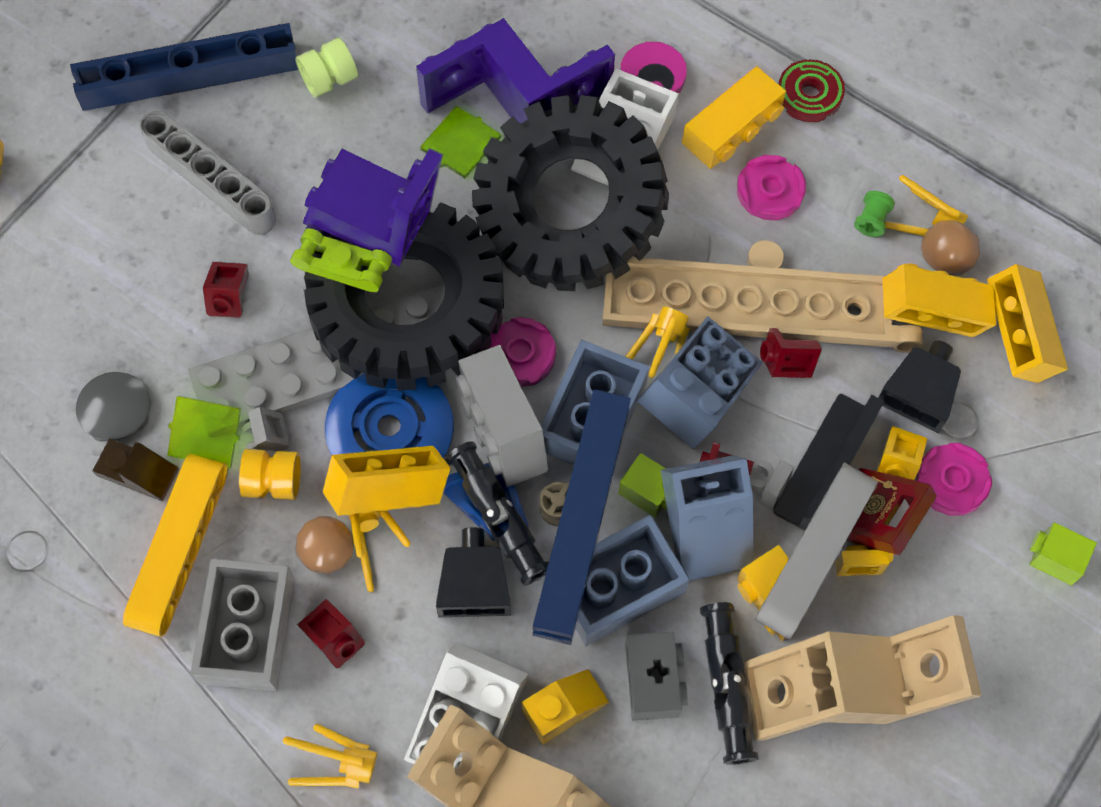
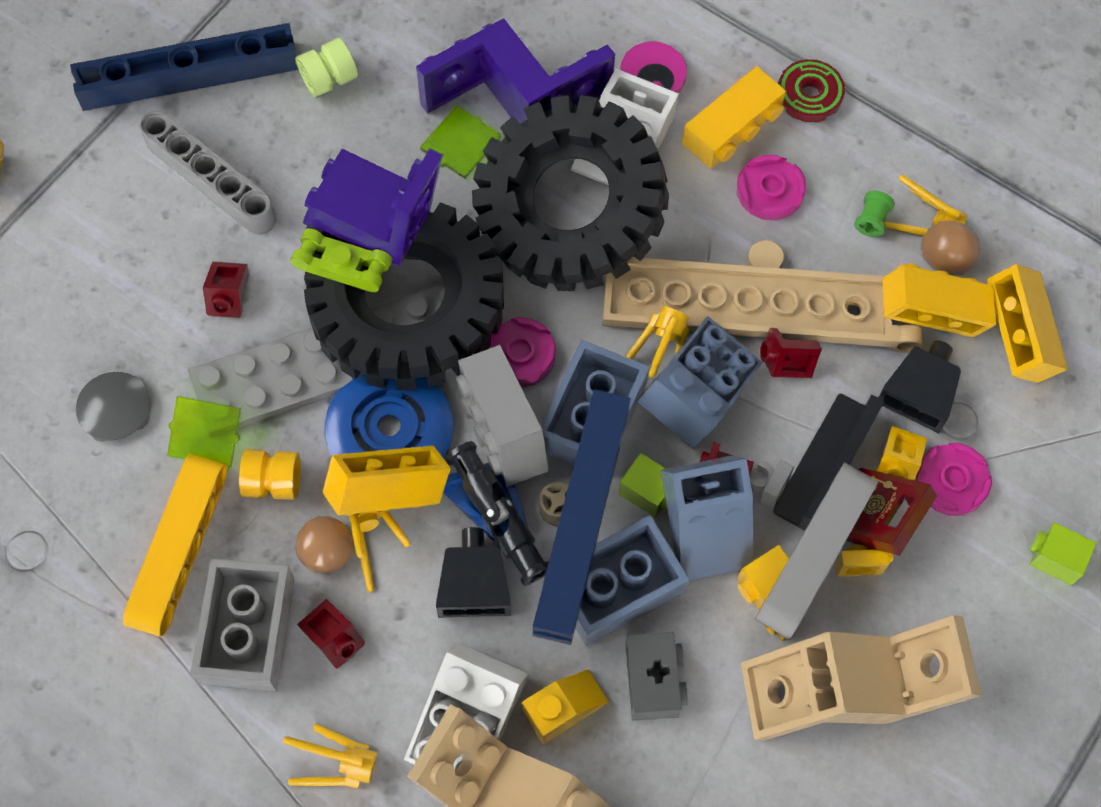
dark brown slope [92,438,179,502] -> none
light grey tile [243,406,290,451] -> none
black piece [700,602,759,765] -> none

